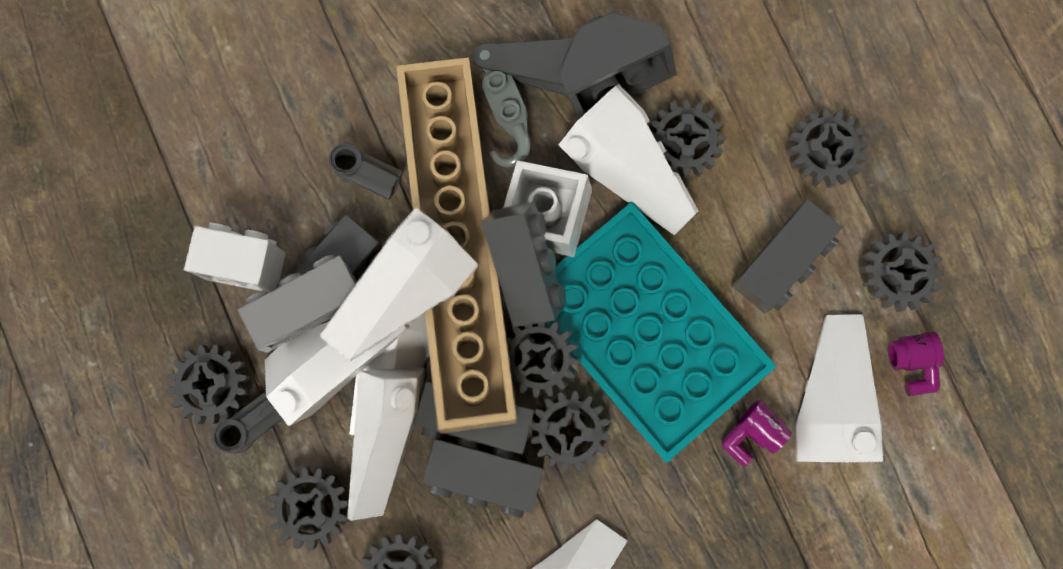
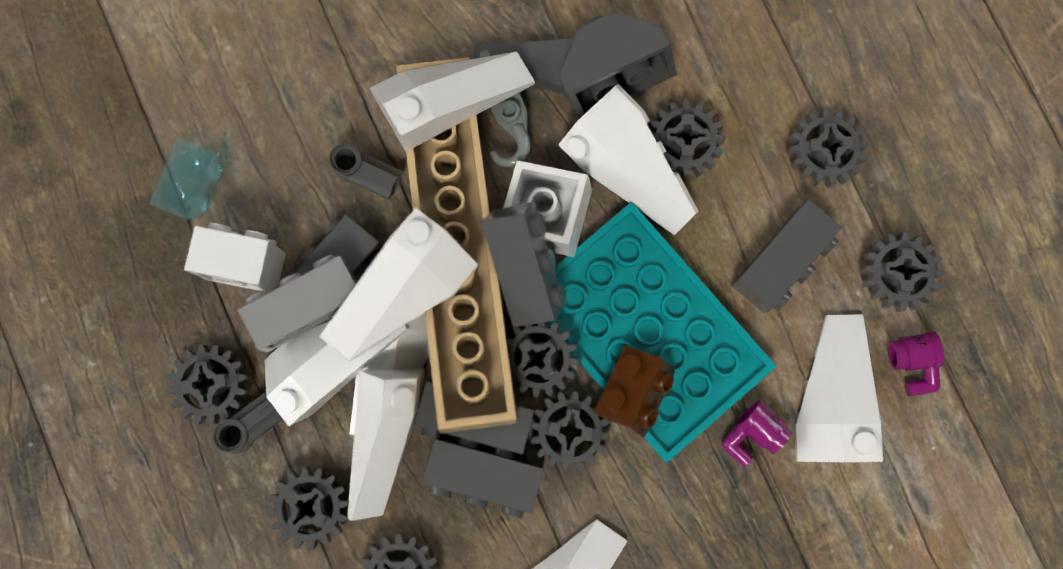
none -> clear light blue bracket [148,137,223,221]
none -> white wedge [370,51,535,152]
none -> reddish brown bracket [594,345,675,437]

